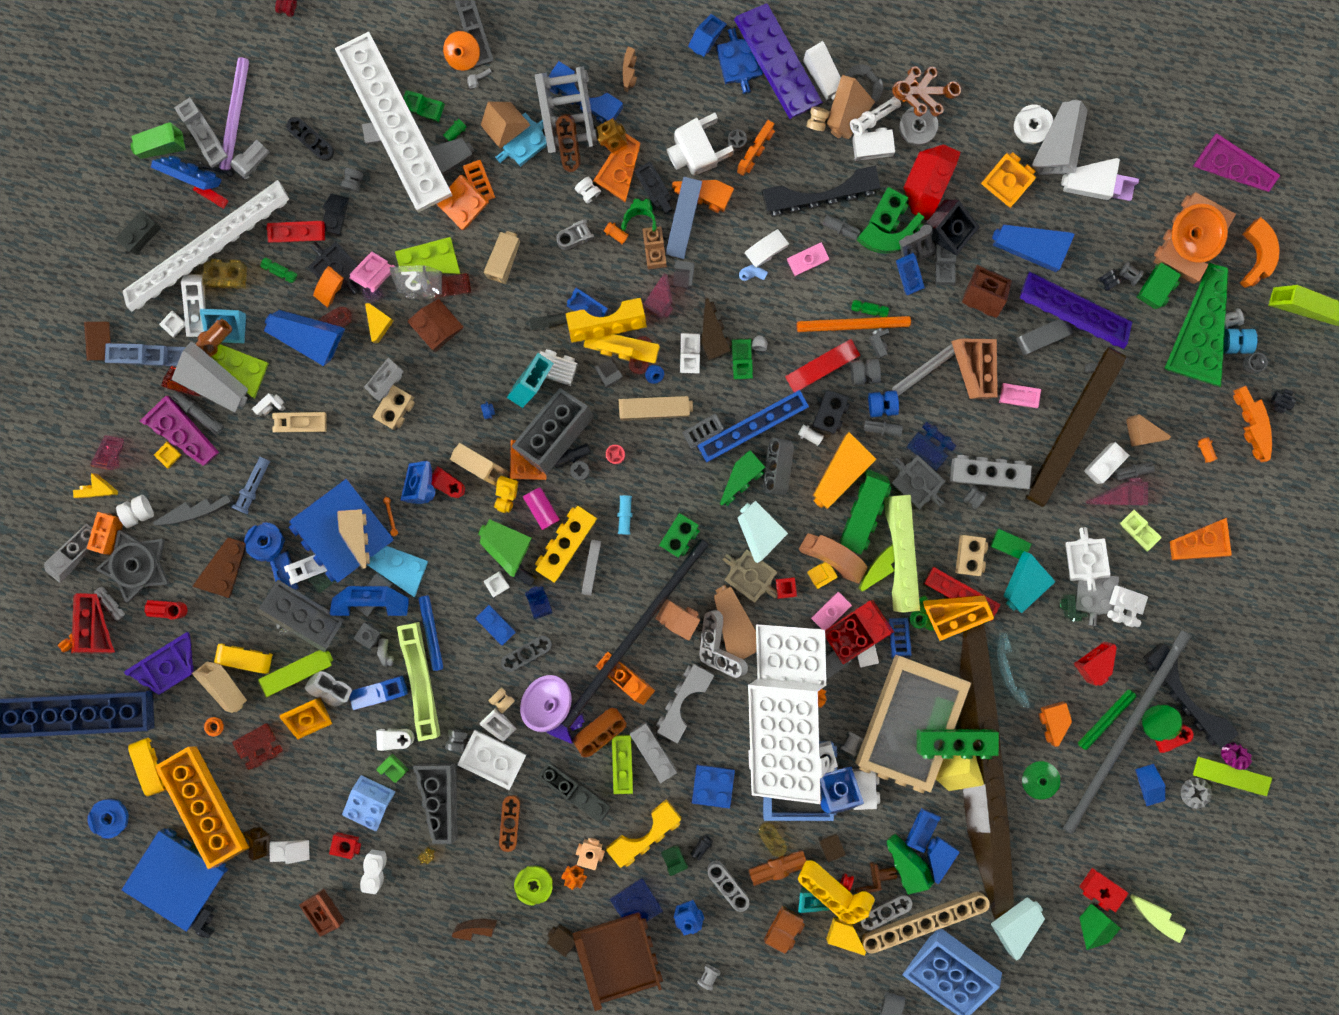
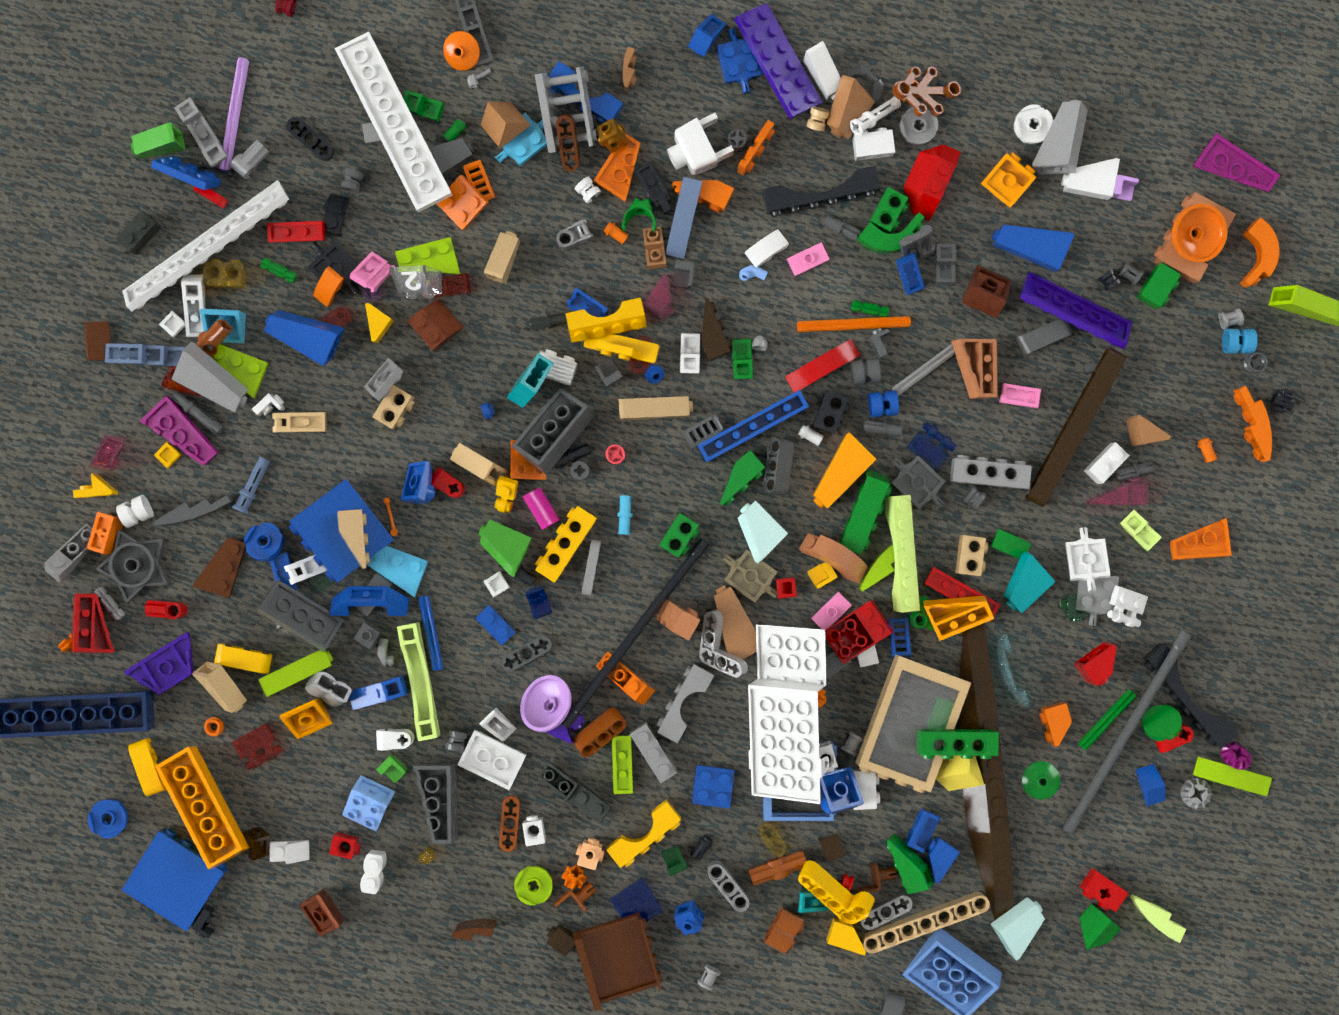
tan wheel [488,687,515,714] -> none
black slope [924,200,979,255] -> none
green wing [1165,263,1229,387] -> none
none -> white brick [522,815,546,846]
none -> dark orange bracket [553,882,597,912]

